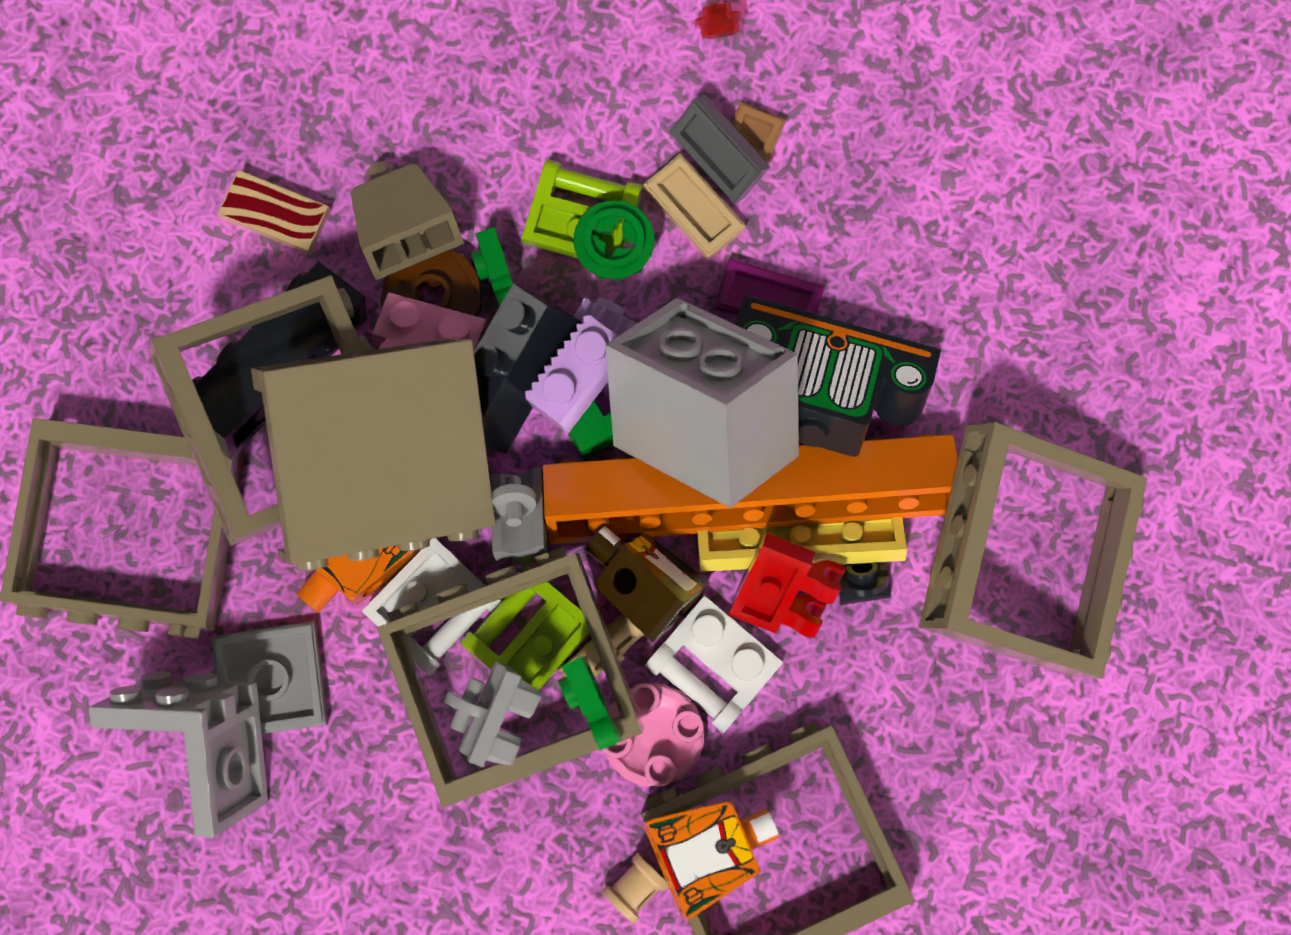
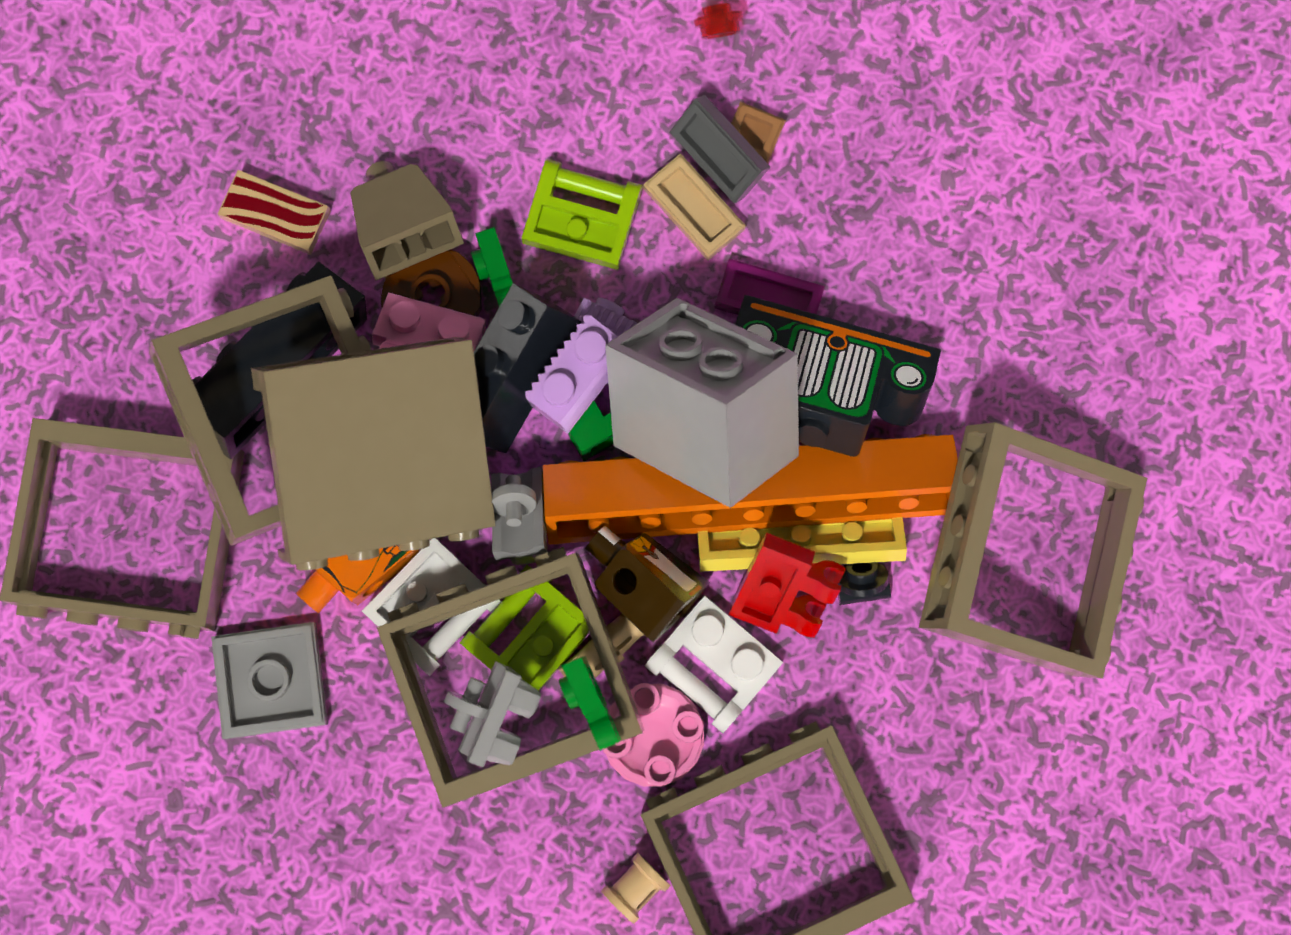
light grey bracket [89,671,268,838] -> none
green gear [573,201,655,282] -> none
torso [642,801,779,920] -> none

